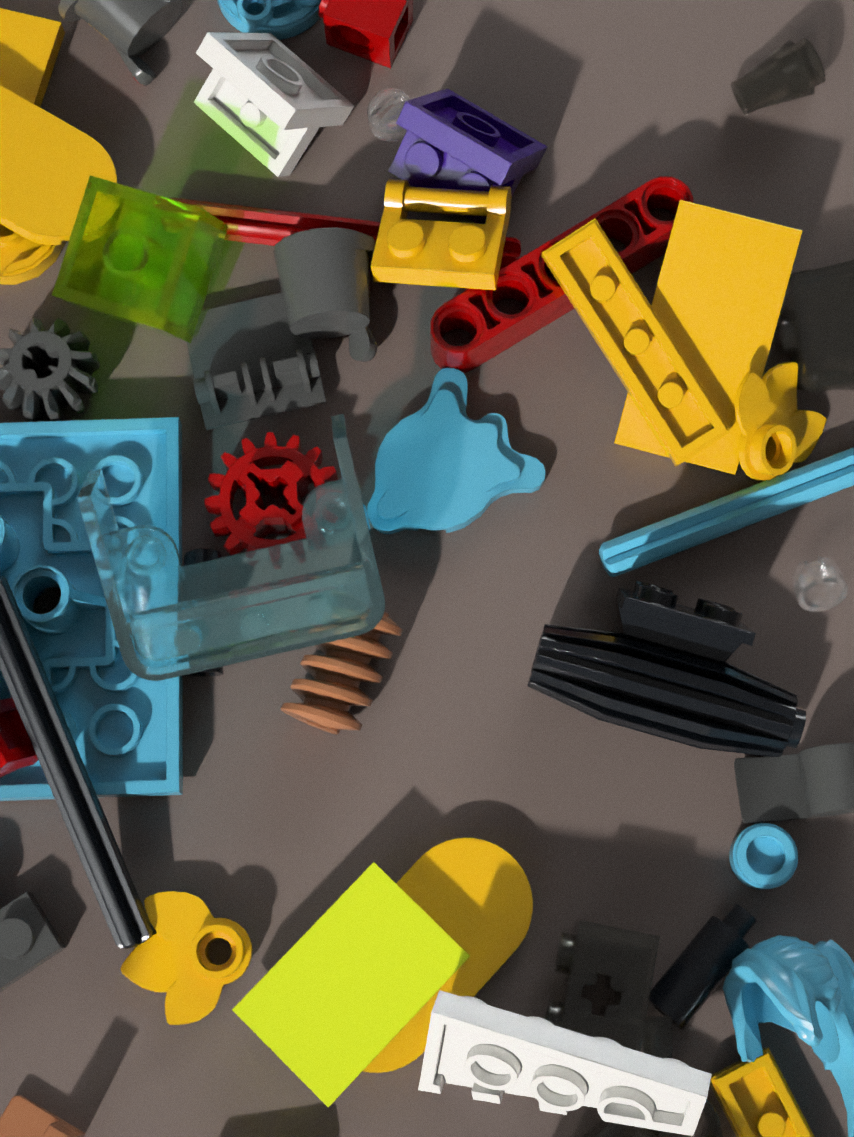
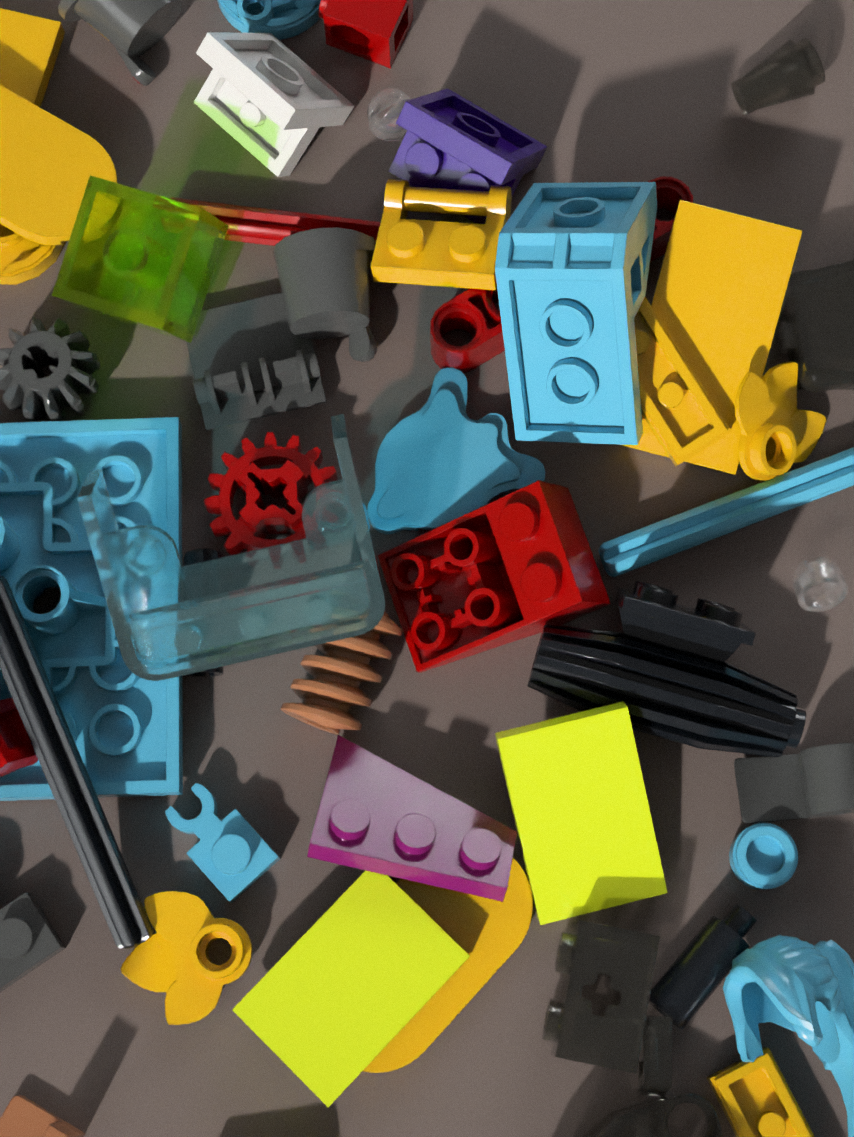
white wing [418,990,712,1136] -> none
none -> medium azure plate [165,783,281,903]
none -> wing [307,735,517,902]
none -> red slope [377,480,611,672]
none -> medium azure bracket [495,182,657,445]
none -> neon yellow tile [495,701,668,925]

